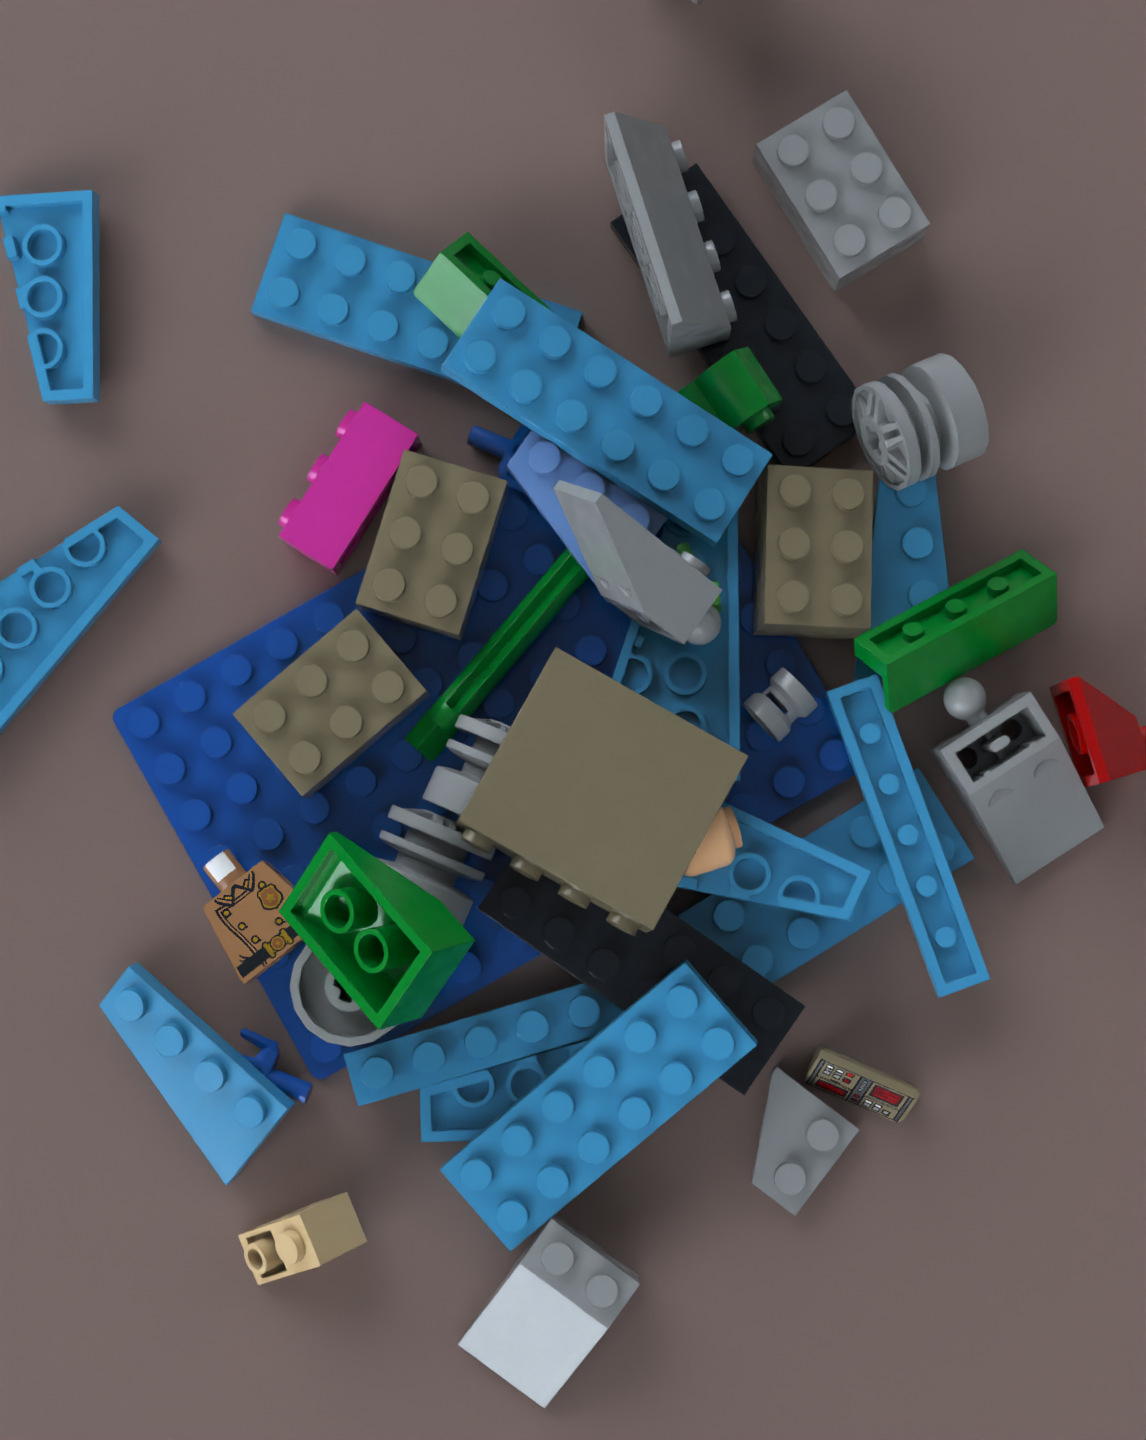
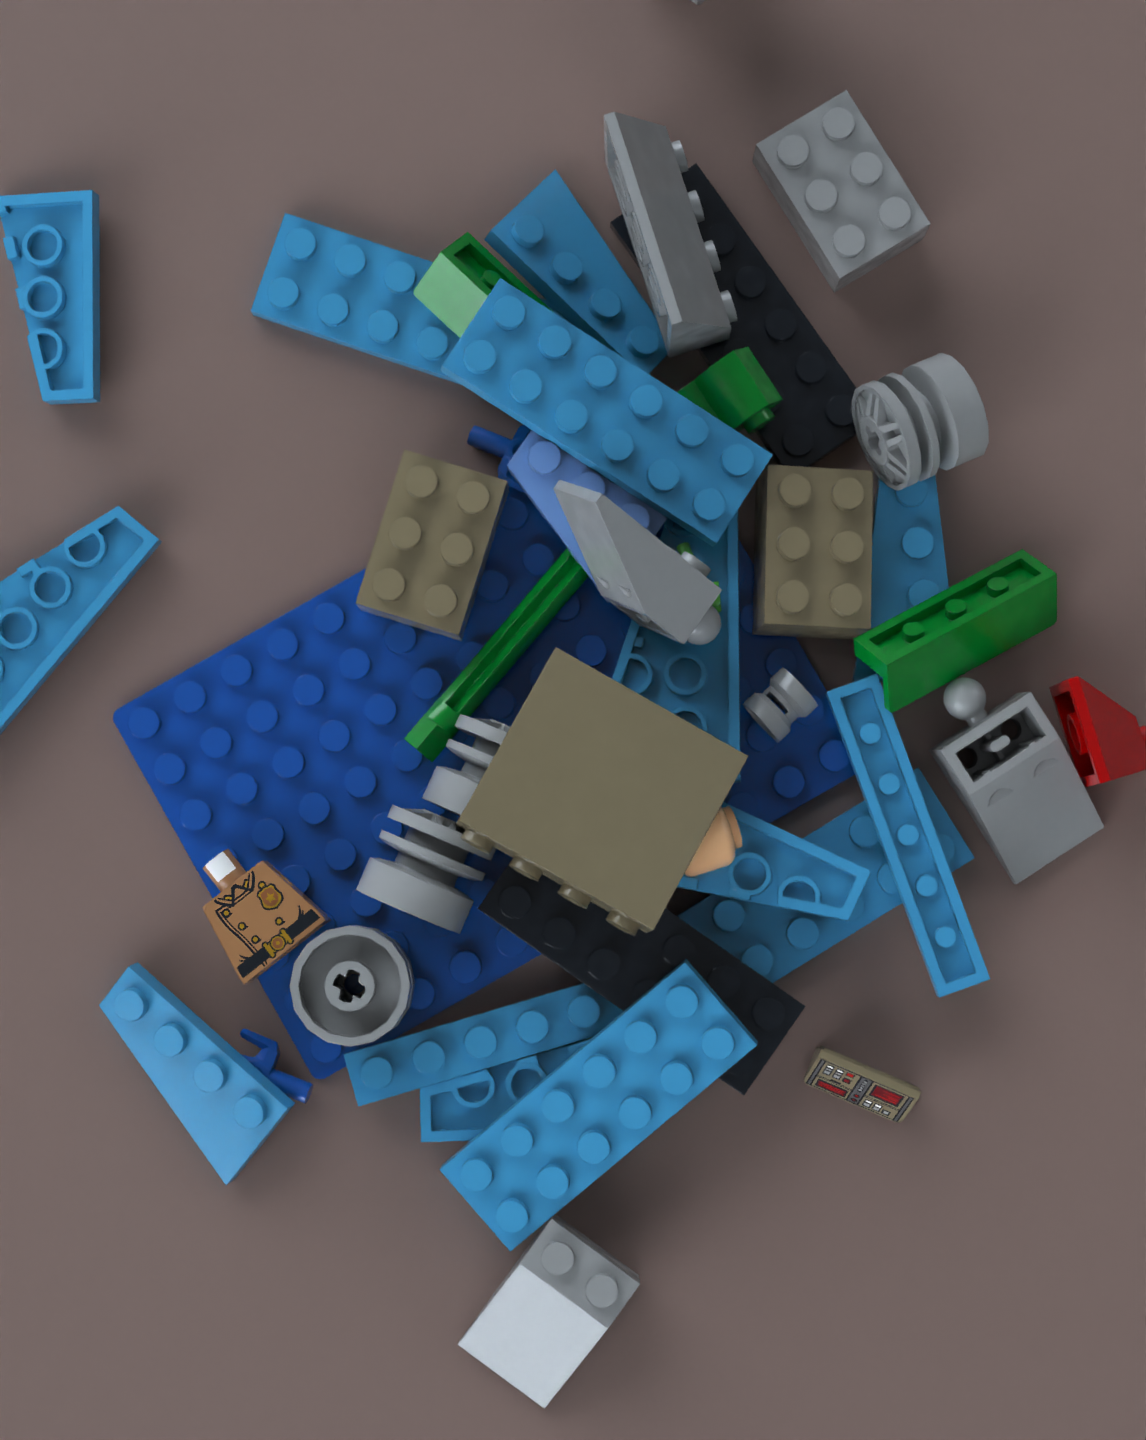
dark tan brick [232,608,430,799] -> none
tan slope [238,1192,367,1285] -> none
dark pink brick [278,401,422,576] -> none
green slope [279,831,475,1030] -> none
light grey wing [751,1066,859,1216] -> none
none -> dark azure wing [484,169,668,374]

